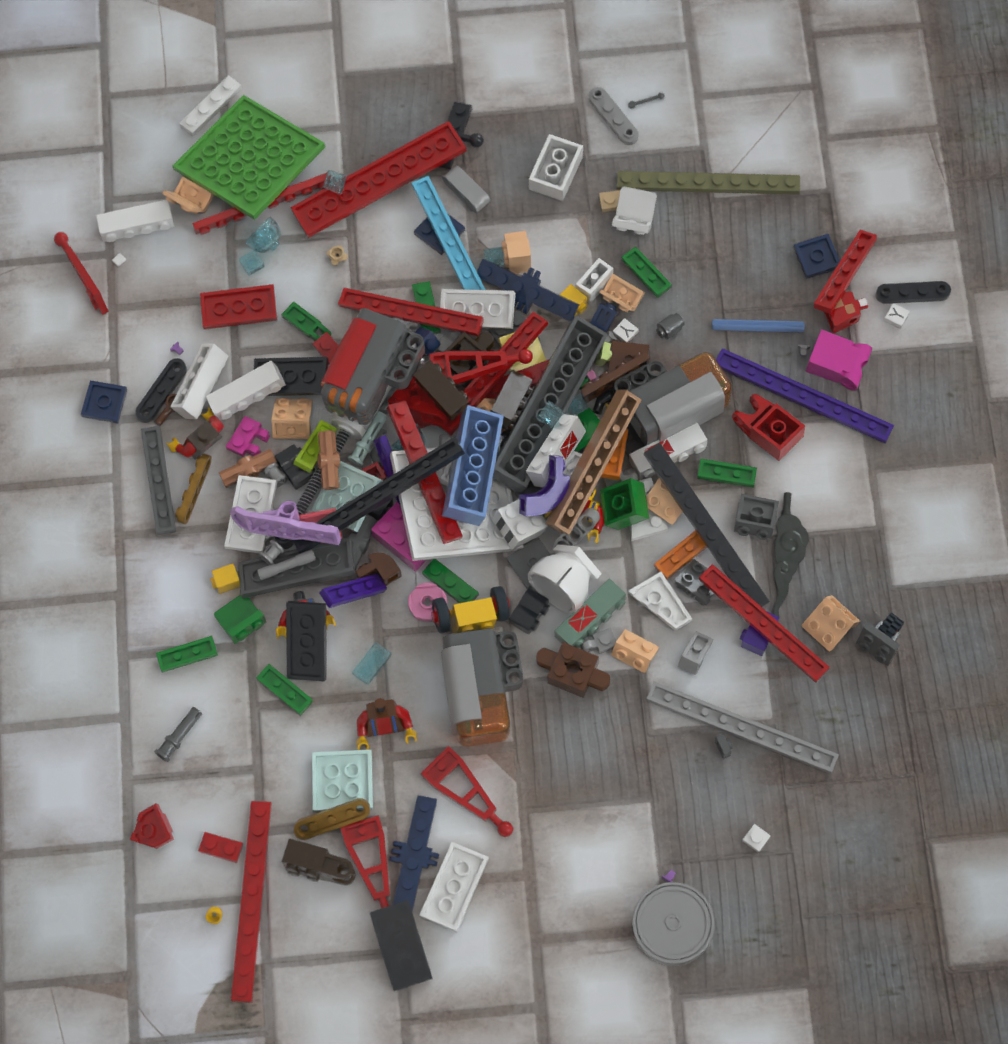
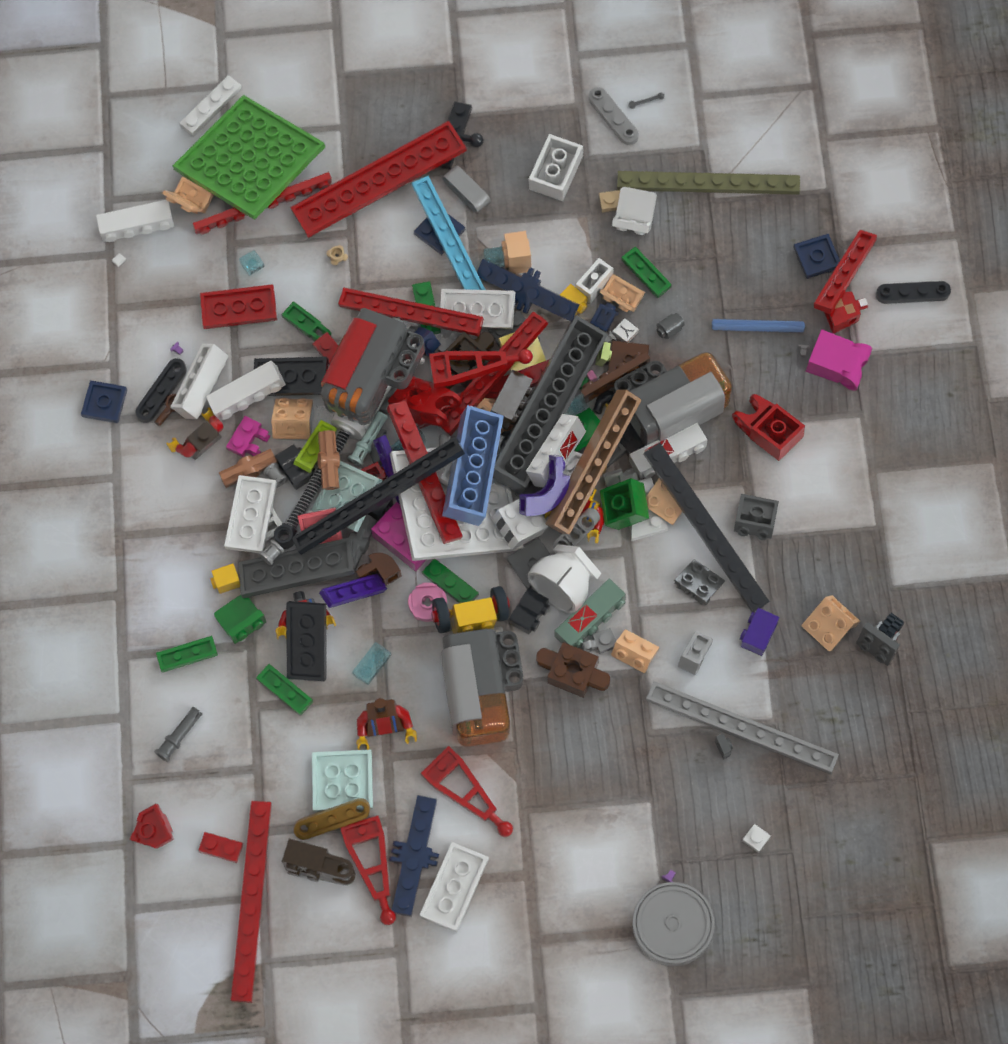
red plate [54,232,109,315] -> none
dark grey plate [141,426,176,535] -> none
pearl gold plate [175,453,212,524] -> none
yellow hinge [205,906,223,924] -> none
lavender piece [230,501,341,545] -> none
clear light blue cylinder [245,217,281,253] -> none
light grey piece [257,549,316,581] -> none
clear light blue plate [323,170,347,193] -> none
black plate [369,900,433,991] -> none
dark brown brick [413,360,469,421] -> none
clear light blue plate [537,401,564,428] -> none
orange plate [601,429,628,481] -> none
white wing [628,572,692,631] -> none
orange plate [654,530,707,580] -> none
green plate [697,458,757,488] -> none
red plate [699,564,830,683] -> none
dark purple plate [714,348,894,444] -> none
pearl dark grey piece [773,492,809,617] -> none
white tile [884,303,910,329] -> none

